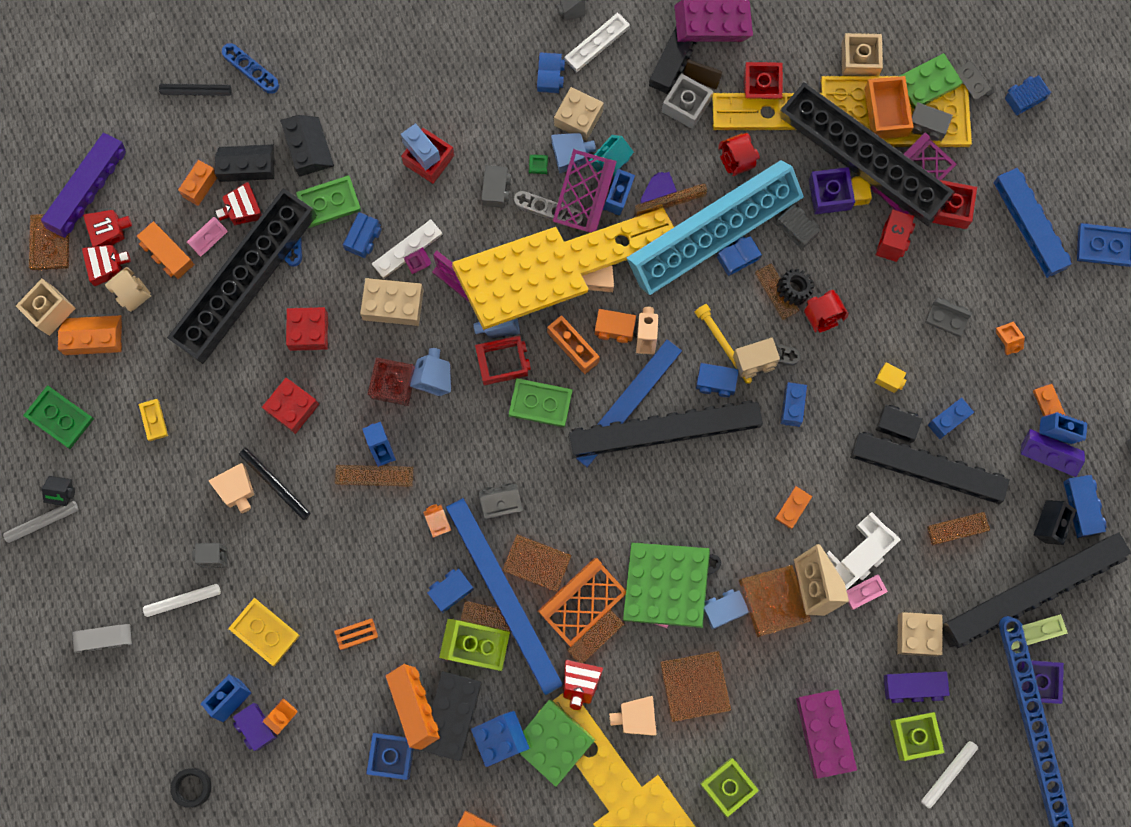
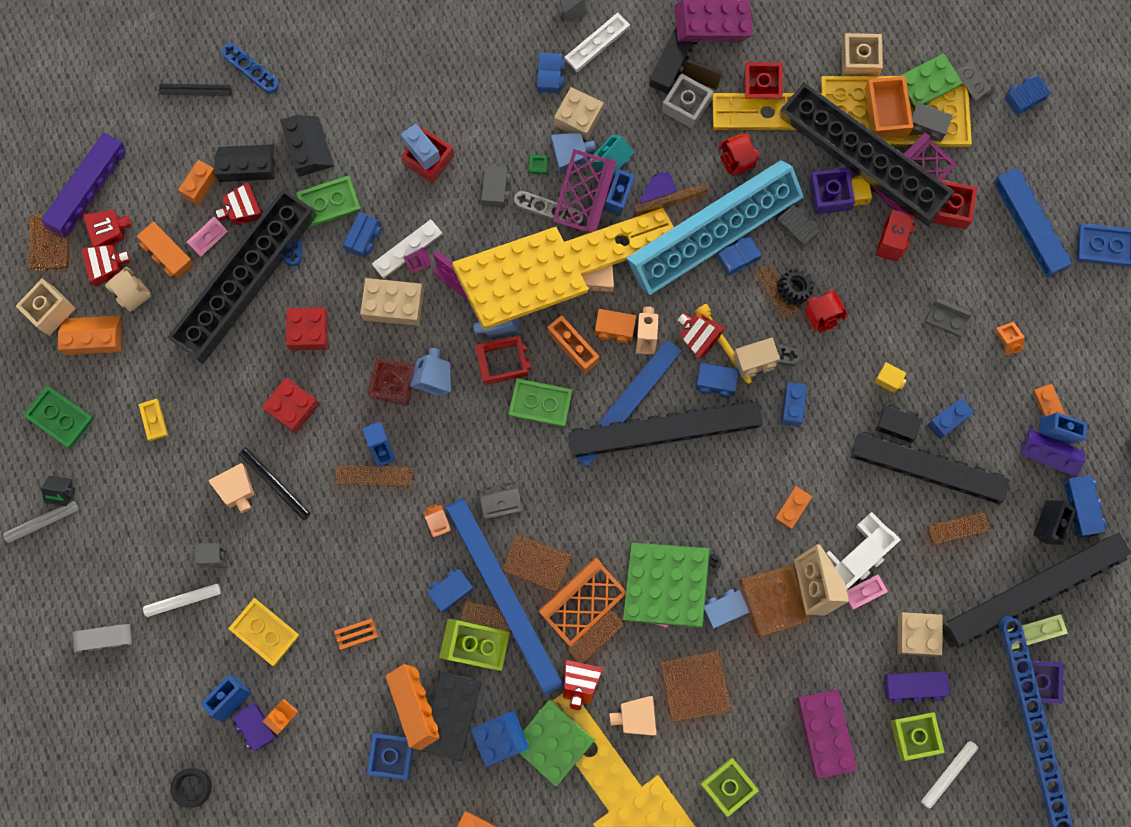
none -> red torso [678,313,726,358]

